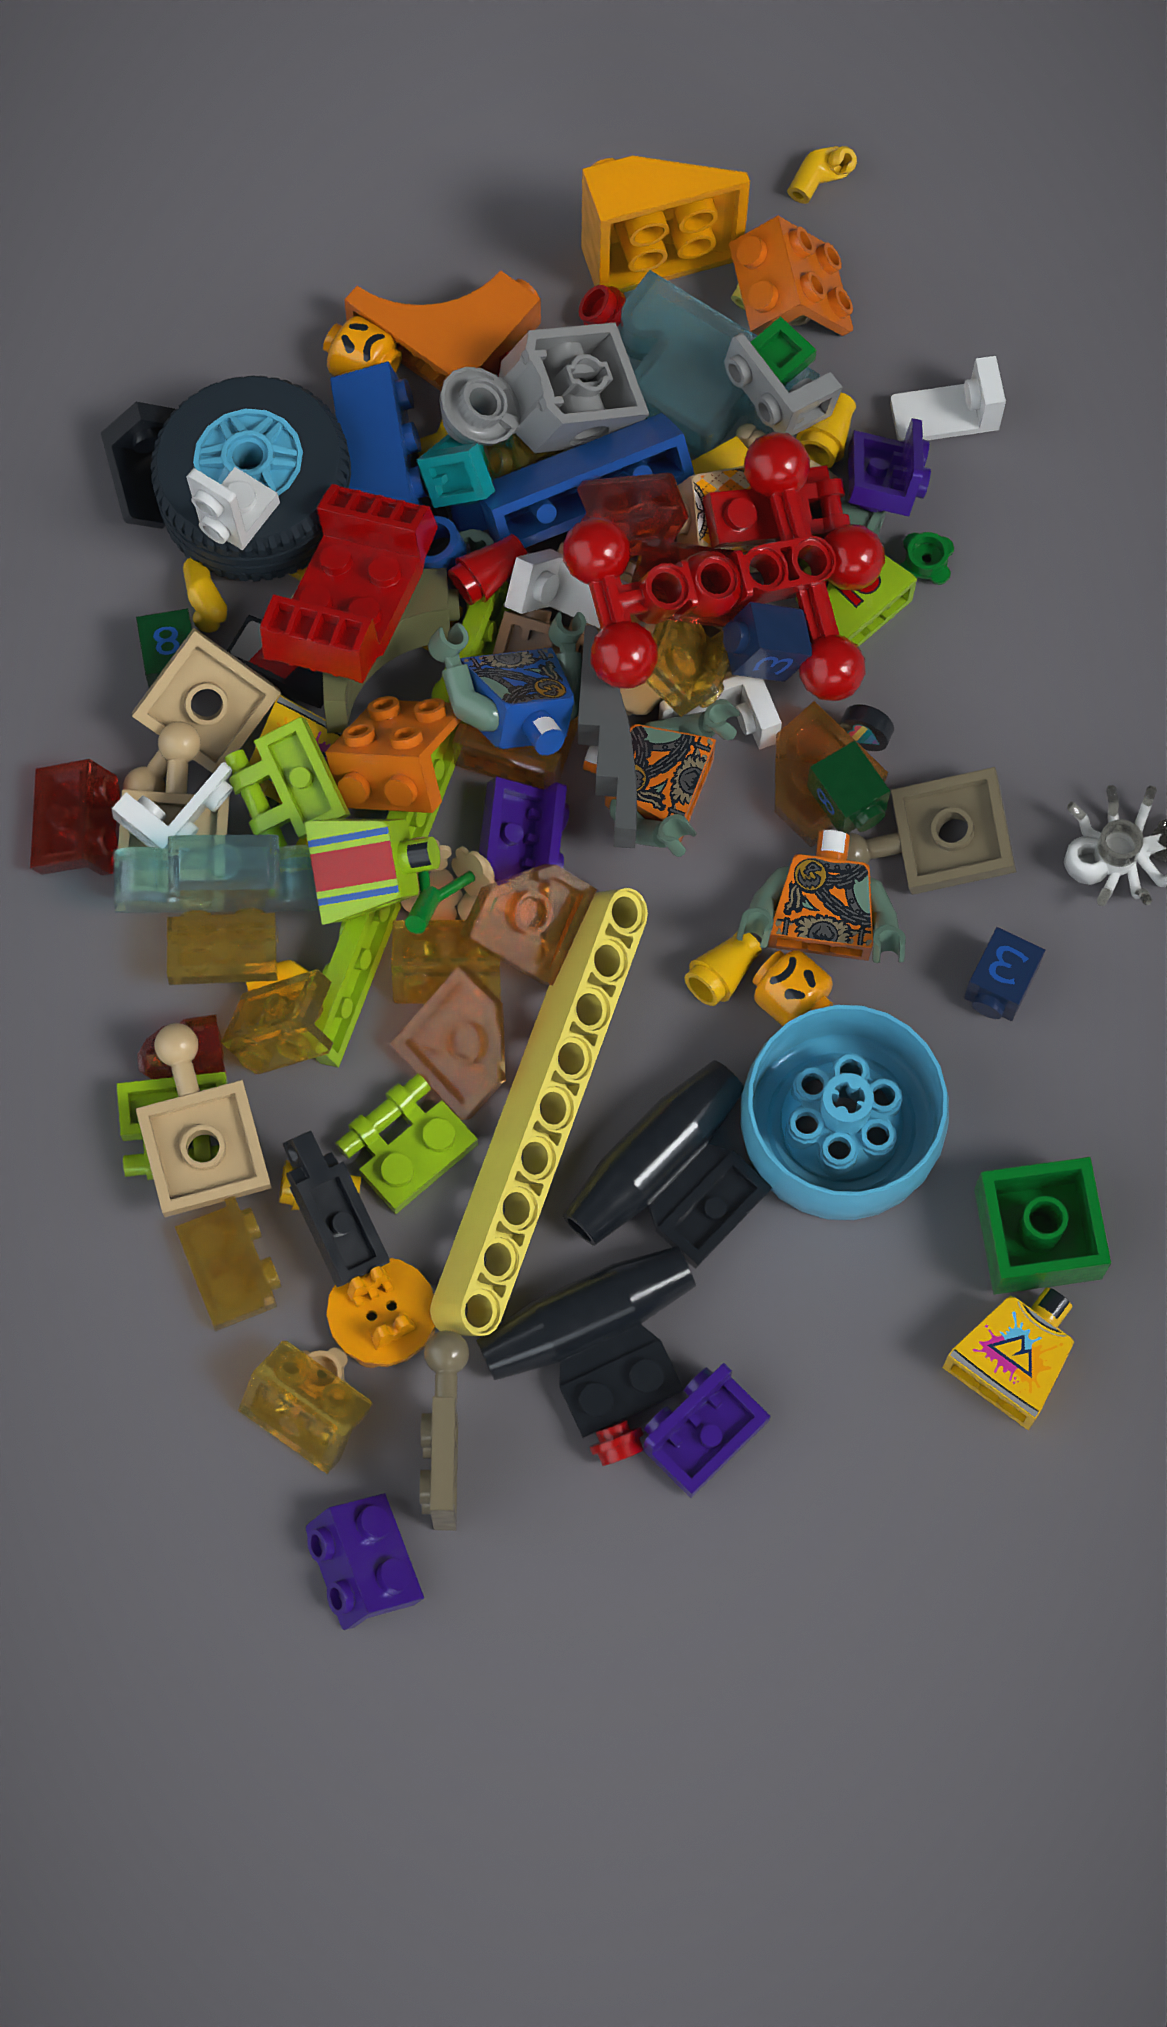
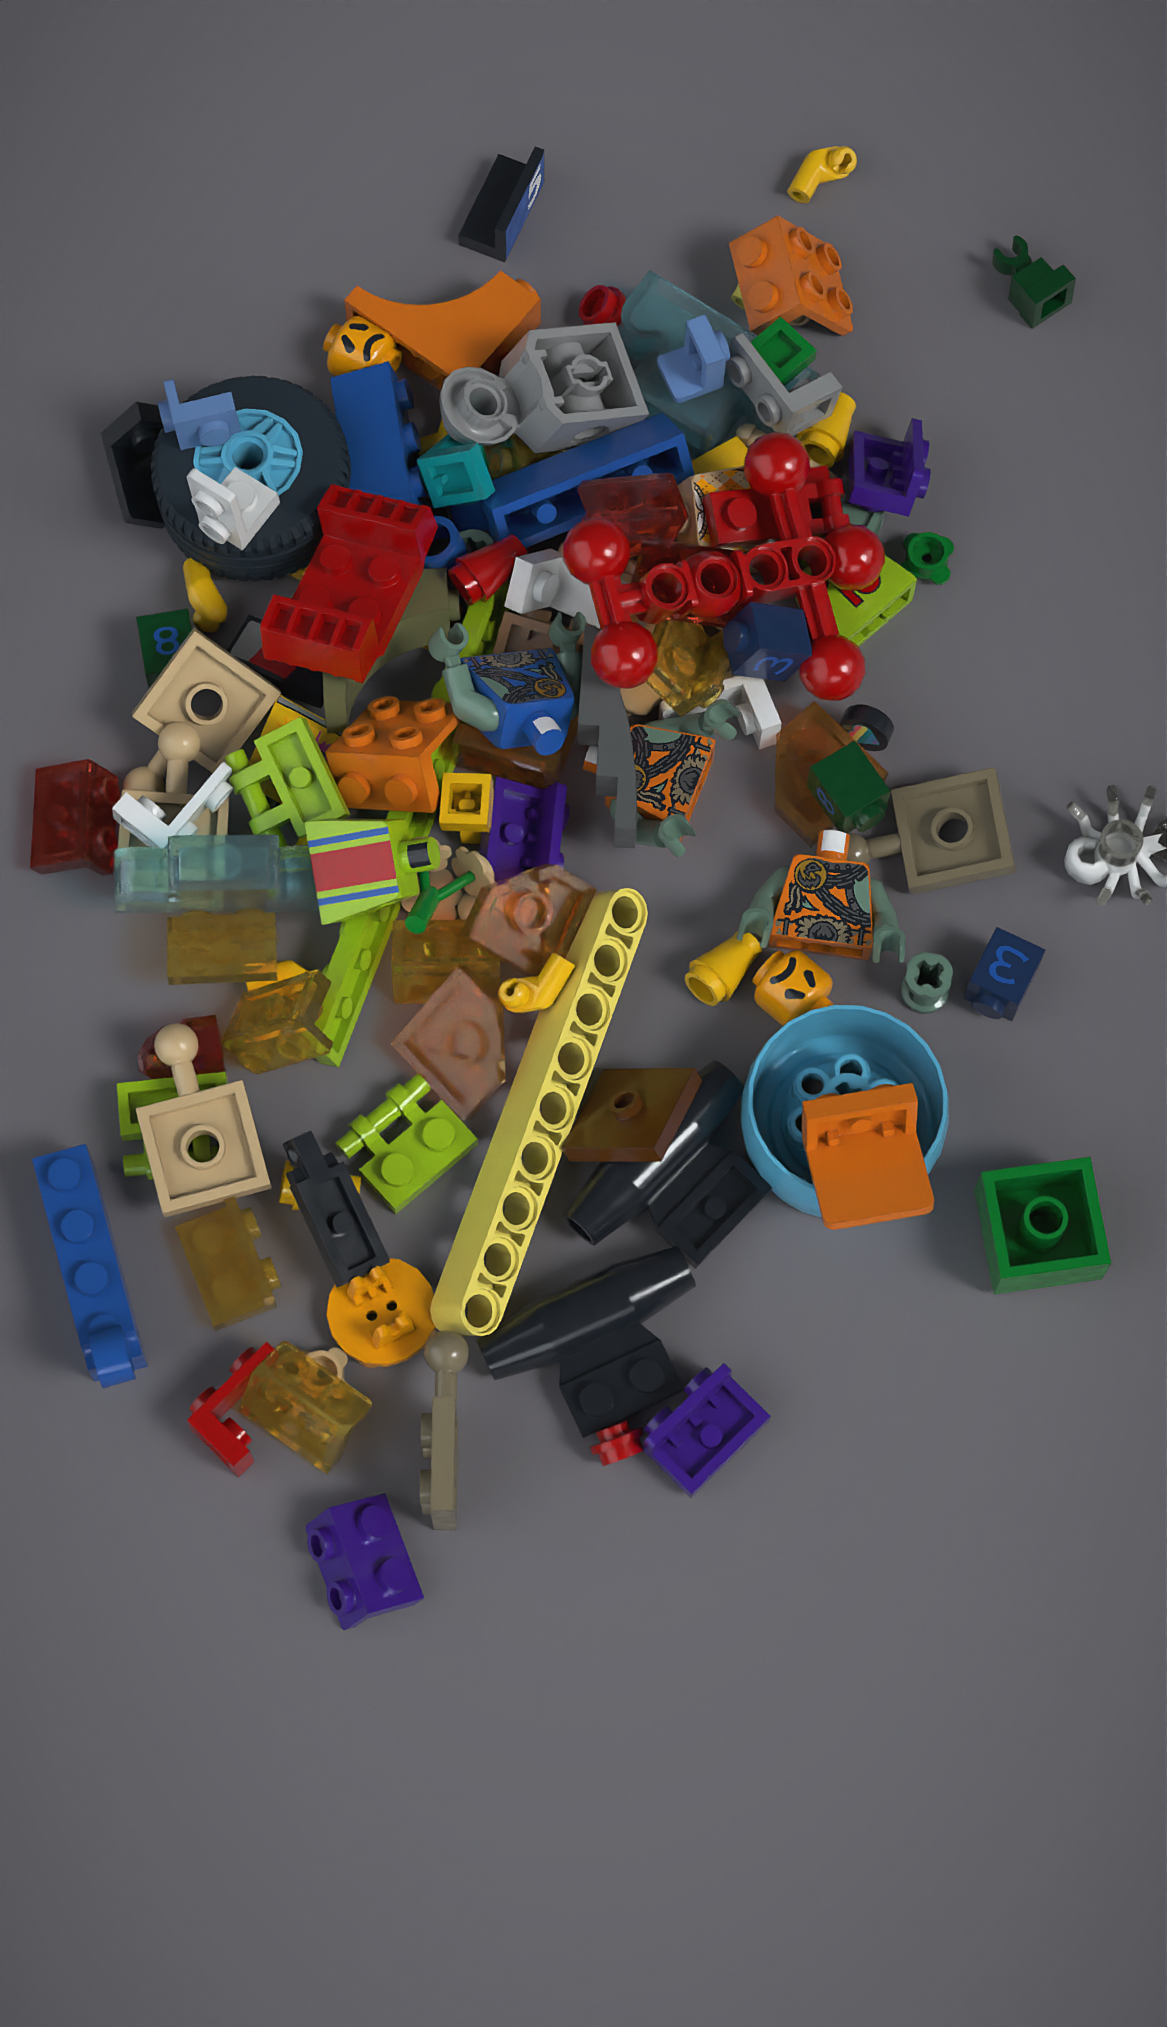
light orange slope [581,155,750,293] -> none
white bracket [890,356,1006,441] -> none
yellow torso [942,1287,1074,1430] -> none
none -> blue hinge [32,1144,148,1389]
none -> medium blue bracket [158,379,241,450]
none -> red bracket [186,1342,279,1478]
none -> yellow piece [439,772,494,844]
none -> black panel [458,146,545,263]
none -> yellow arm [498,952,576,1013]
none -> reddish brown plate [562,1068,702,1162]
none -> medium blue bracket [657,314,730,403]
none -> orange bracket [802,1083,934,1230]
none -> sand green bush [900,952,953,1014]
none -> dark green piece [992,235,1076,329]

